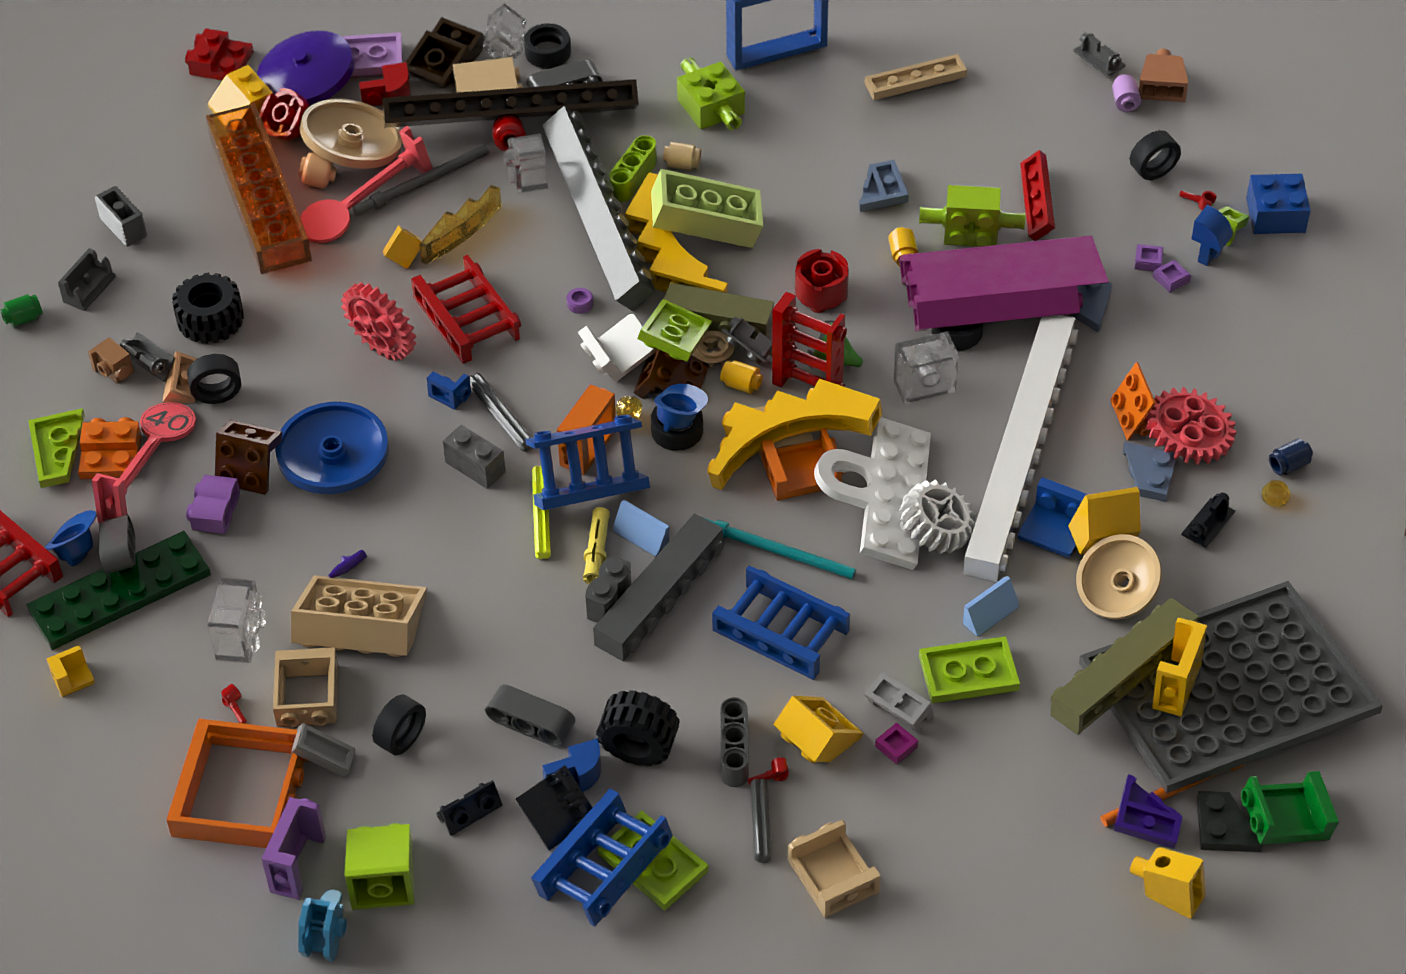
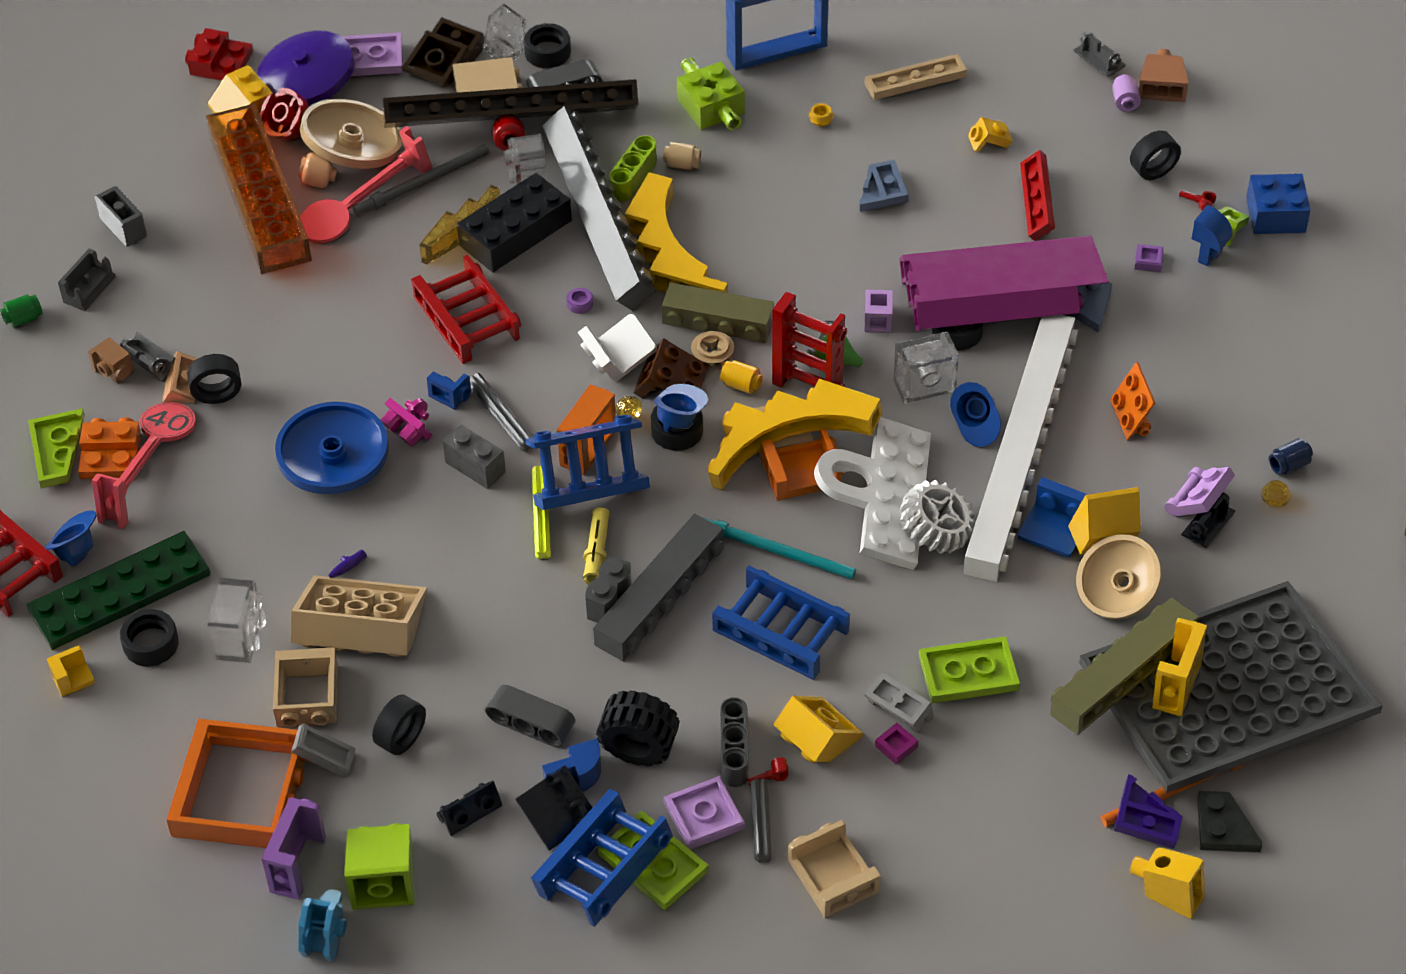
dark grey beam [99,514,136,575] -> none
black tyre [172,273,244,344] -> none
medium lavender brick [186,475,240,534] -> none
reddish brown bracket [215,420,282,495] -> none
red hand [221,684,247,724] -> none
coral gear [341,282,416,361] -> none
red brick [359,62,411,106] -> none
yellow panel [382,225,424,269] -> none
light blue slope [613,500,669,556] -> none
lime plate [637,299,712,362] -> none
yellowish green brick [651,169,763,248] -> none
dark grey hinge [722,316,772,365] -> none
red brick [795,249,849,313] -> none
yellow brick [888,227,918,266] -> none
lime brick [919,185,1026,247] -> none
light blue slope [963,576,1019,636] -> none
sand blue wing [1123,441,1177,502] -> none
coral gear [1145,387,1236,465] -> none
medium lavender tile [1153,260,1191,293] -> none
green panel [1241,771,1339,845] -> none
none -> black tyre [120,609,179,667]
none -> dark pink hips [381,398,433,447]
none -> black brick [456,172,572,273]
none -> lavender plate [664,776,745,850]
none -> yellow plate [809,103,834,127]
none -> lavender brick [864,290,893,332]
none -> blue piece [950,382,1001,447]
none -> yellow bracket [968,117,1013,152]
none -> lavender plate [1164,467,1235,516]

